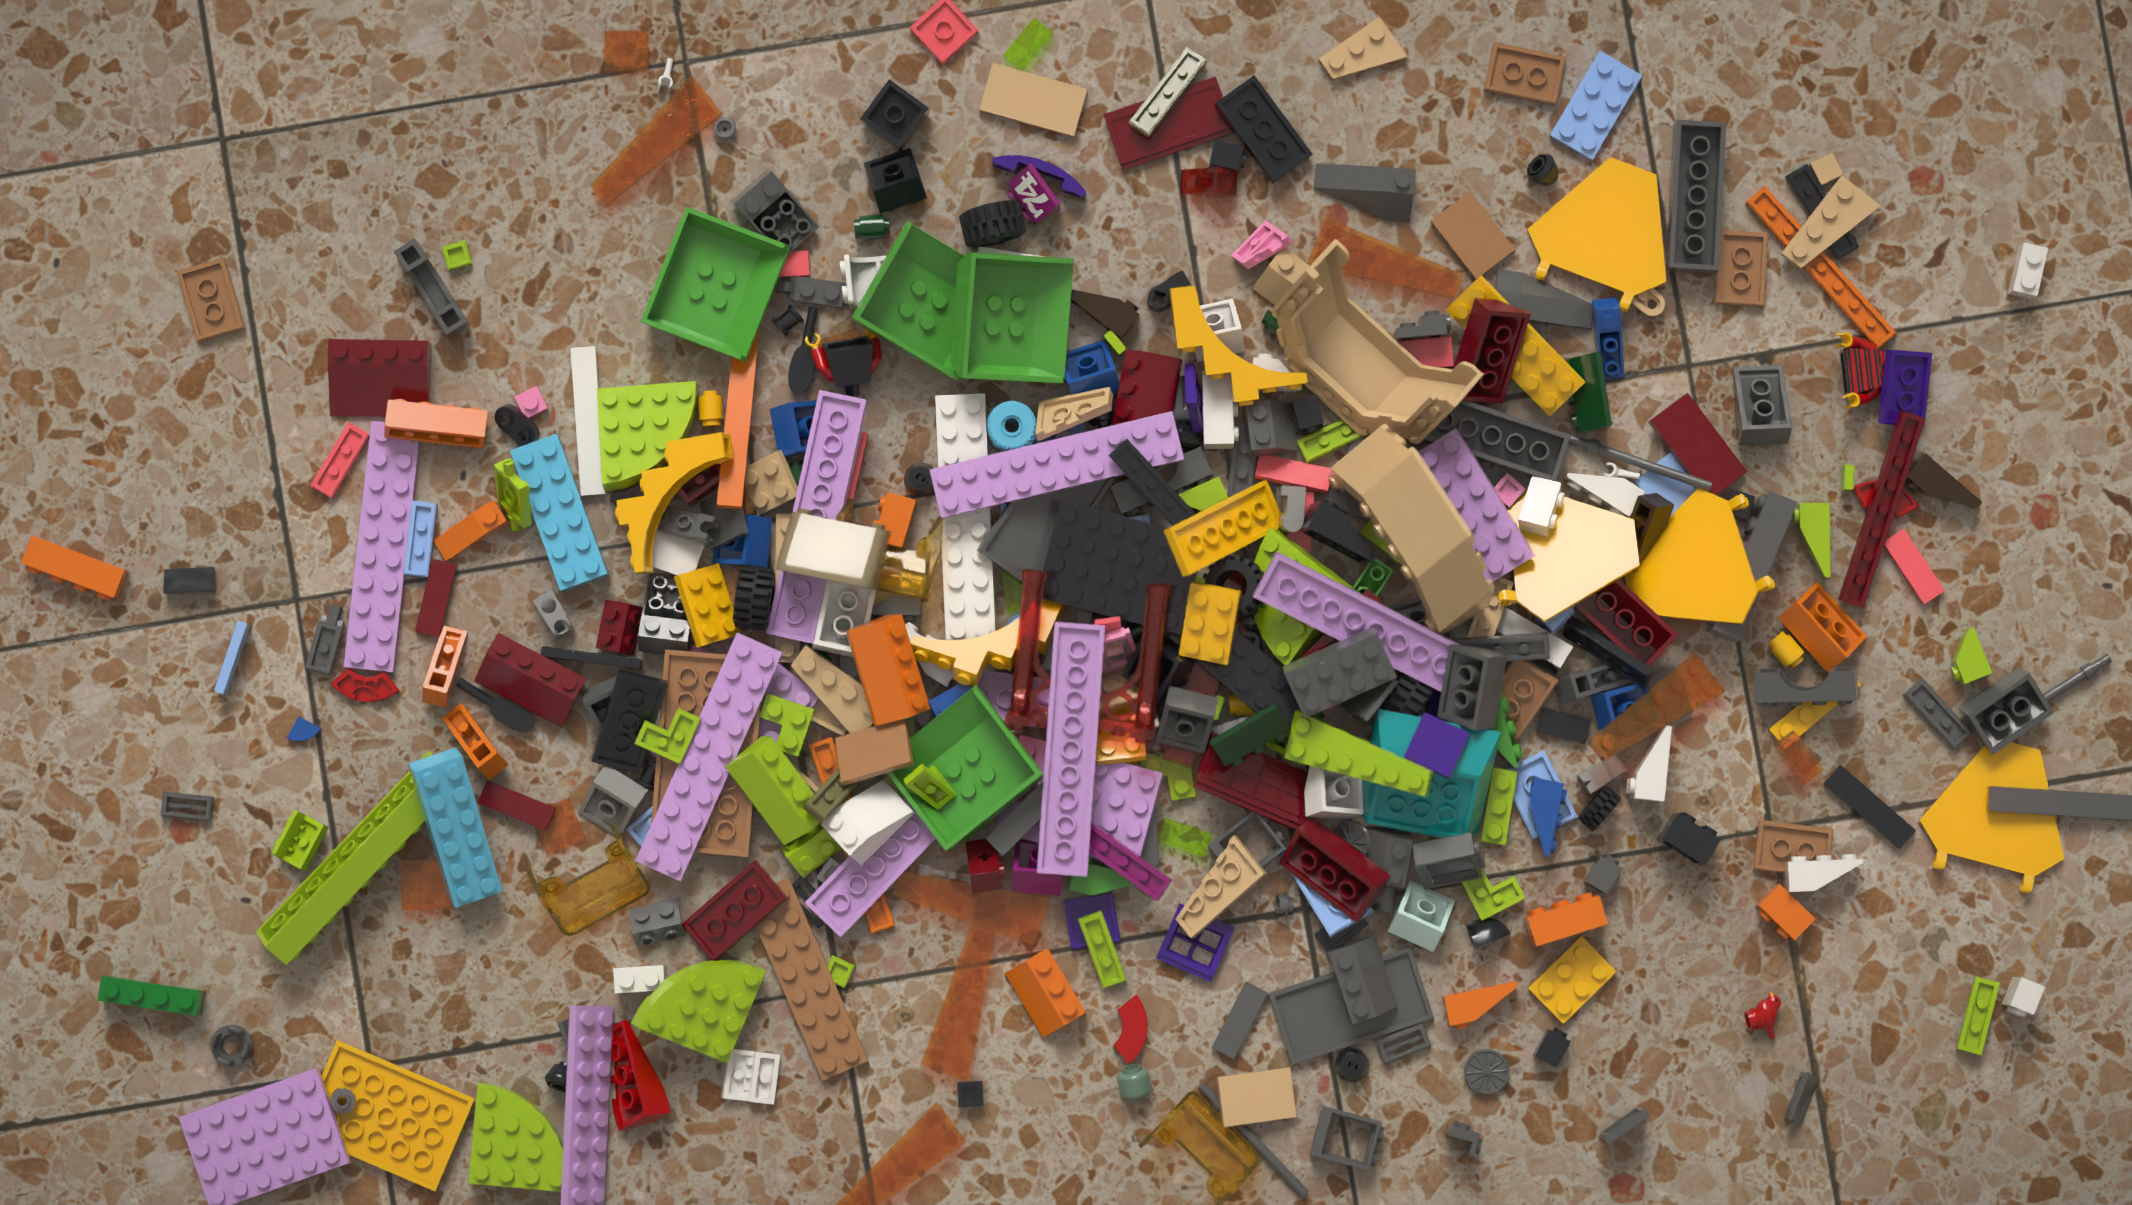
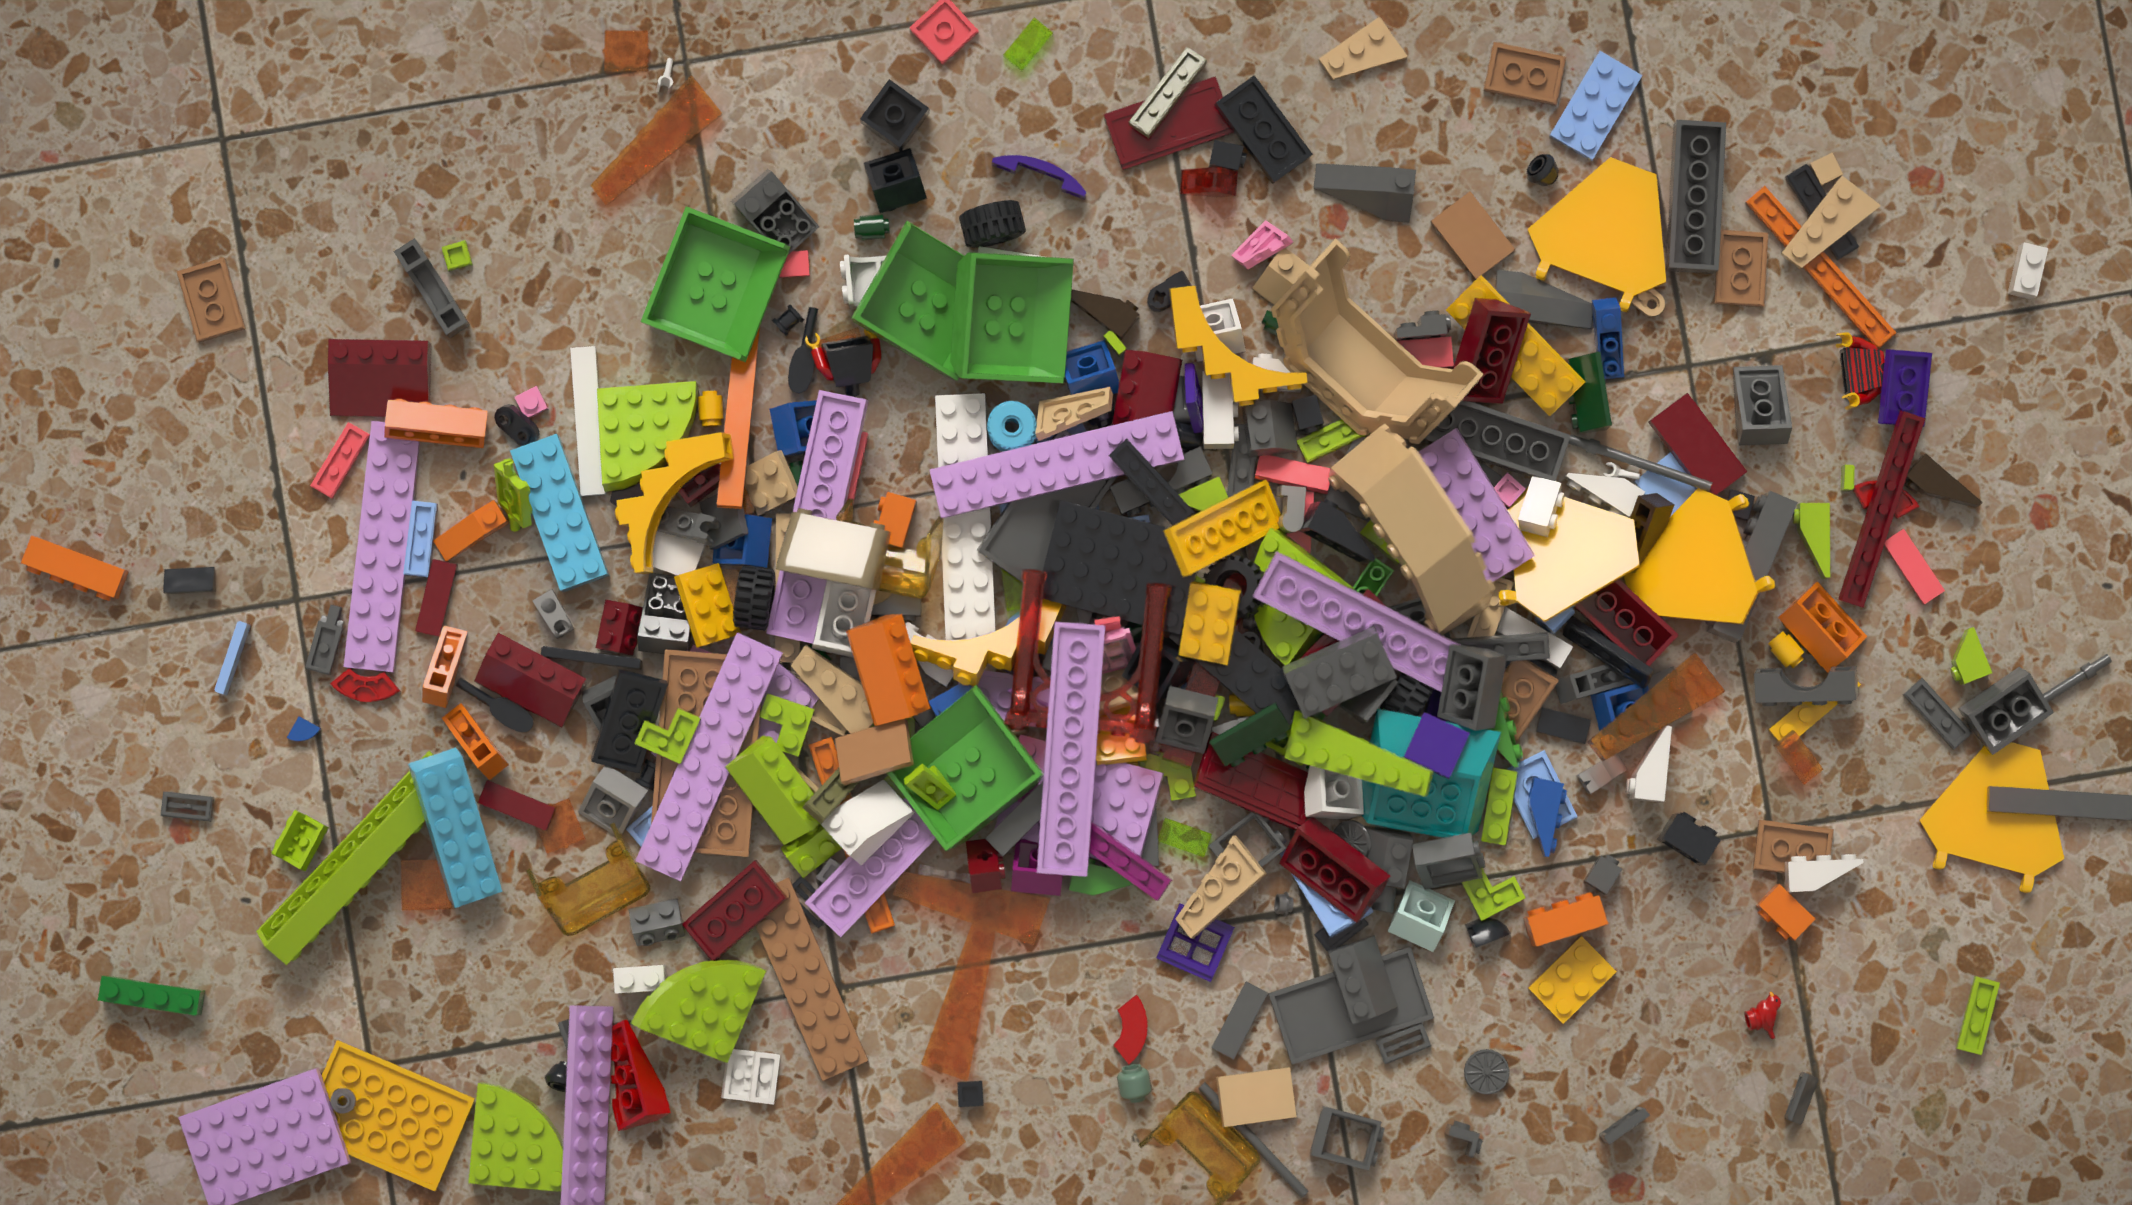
dark grey piece [209,1025,252,1066] -> none
flat silver plate [713,117,737,141] -> none
dark grey hinge [776,276,846,308] -> none
lime tile [828,955,855,988] -> none
black cone [904,463,934,496] -> none
tan tile [979,62,1088,137] -> none
orange slope [1005,948,1086,1038] -> none
magenta slope [1006,163,1060,227] -> none
dark purple tile [1064,893,1121,950] -> none
lime tile [1078,910,1127,989] -> none
clear orange wing [1307,218,1463,298] -> none
black cone [1335,1048,1369,1082] -> none
orange slope [1442,981,1518,1030] -> none
black brick [1533,1027,1571,1068] -> none
black tyre [1577,785,1621,832] -> none
black tile [1823,765,1916,849] -> none
white brick [2001,977,2045,1017] -> none

